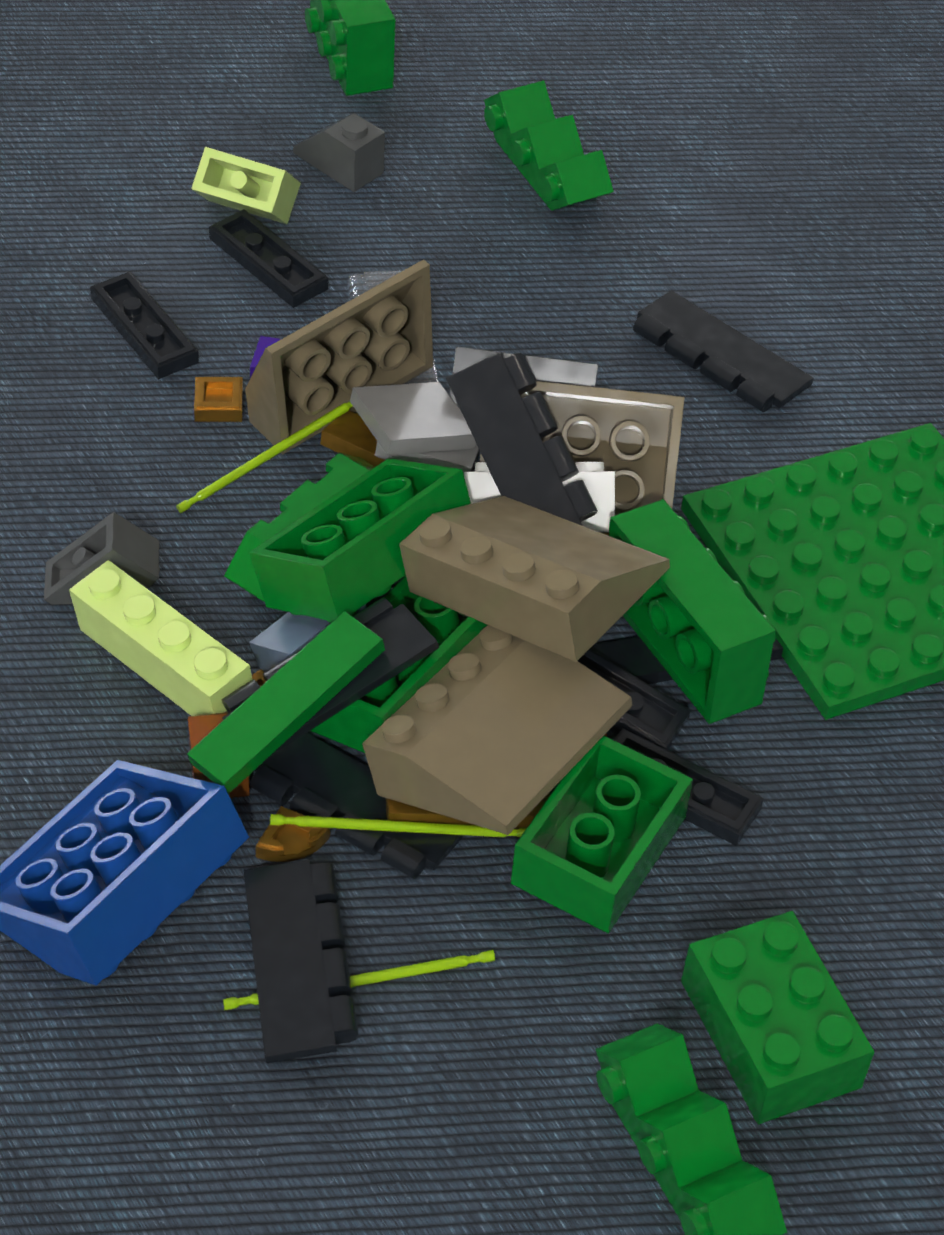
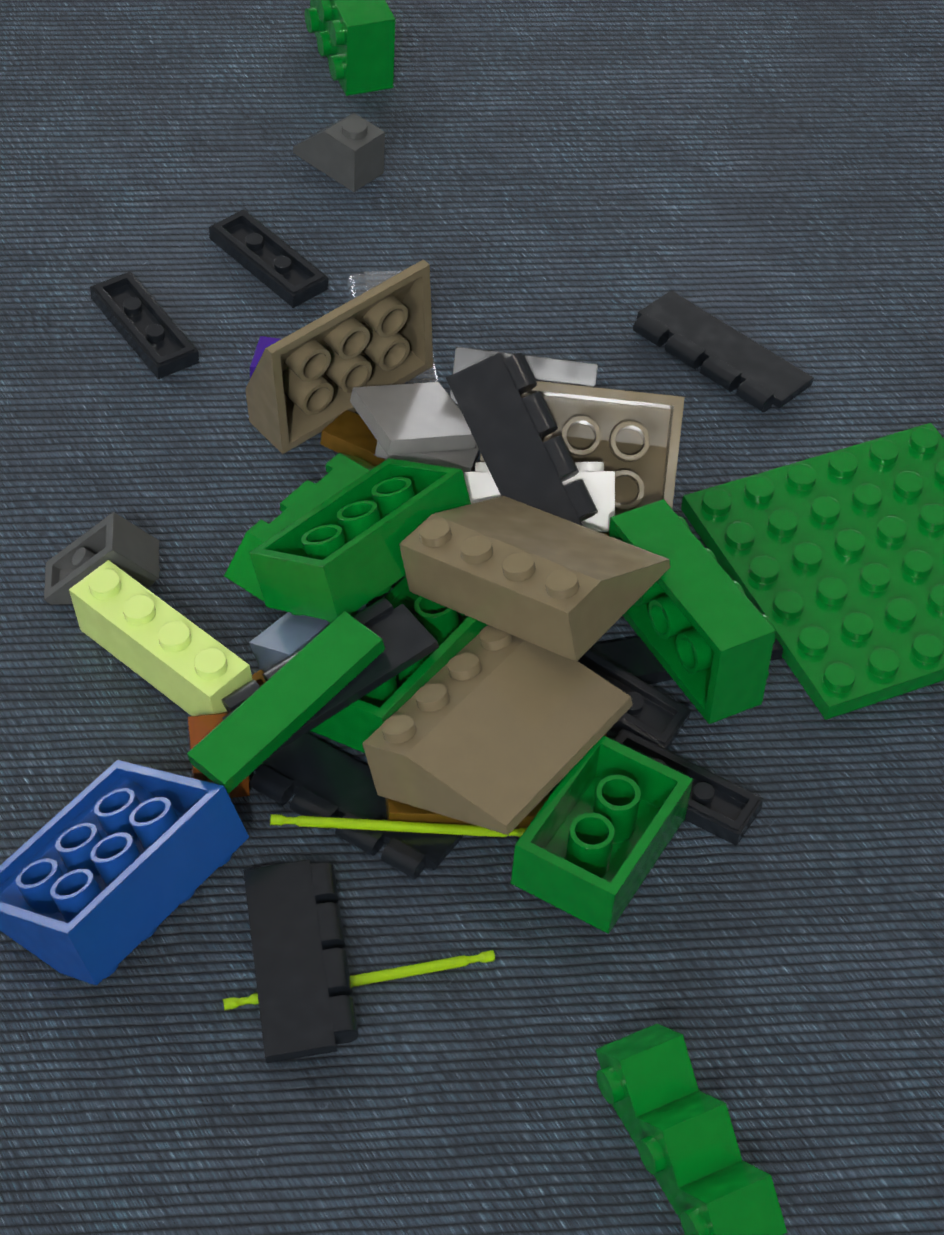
lime piece [176,401,353,513] -> none
yellowish green brick [191,147,301,224] -> none
pearl gold tile [194,377,243,422] -> none
pearl gold tile [255,806,330,862] -> none
green brick [484,80,614,211] -> none
green brick [681,911,874,1125] -> none

